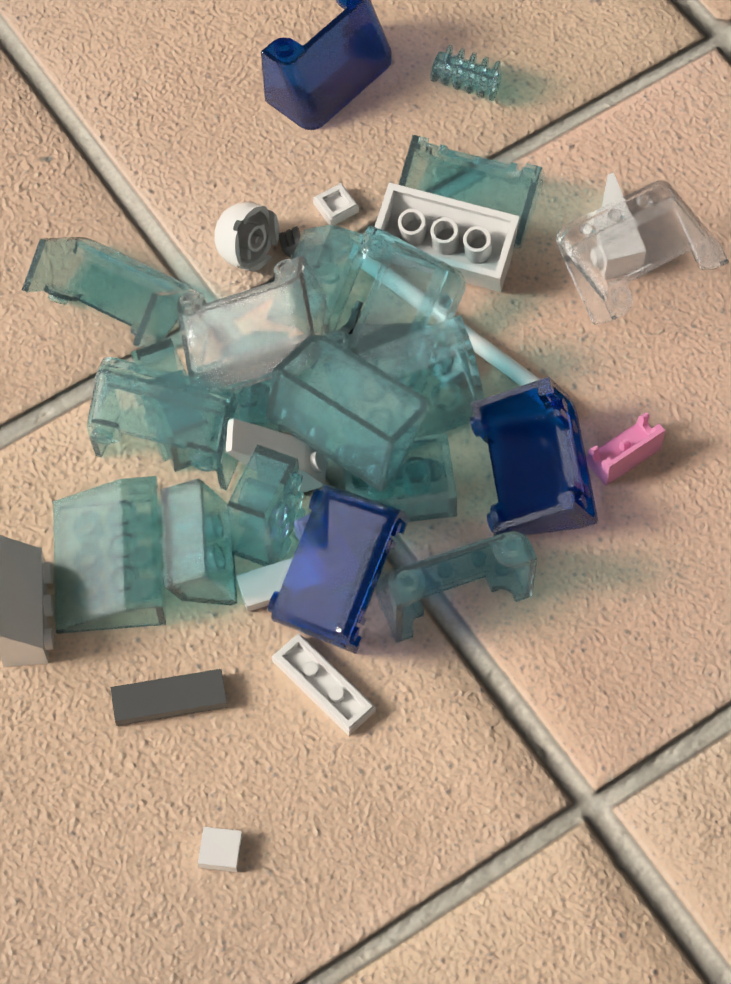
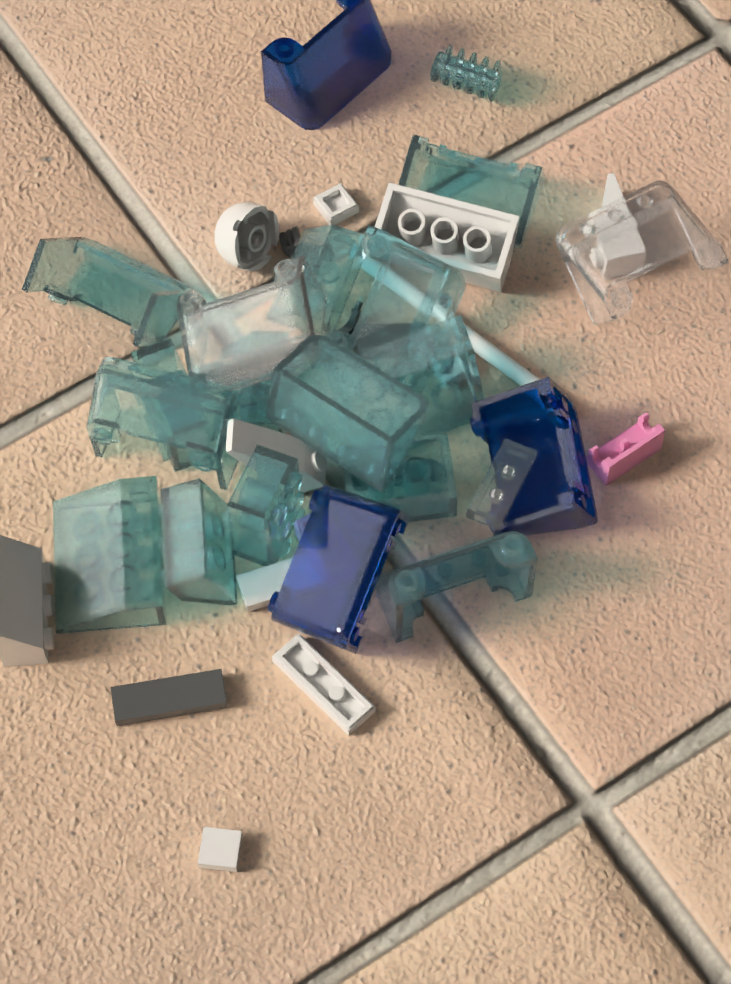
none -> clear tile [466,438,538,530]

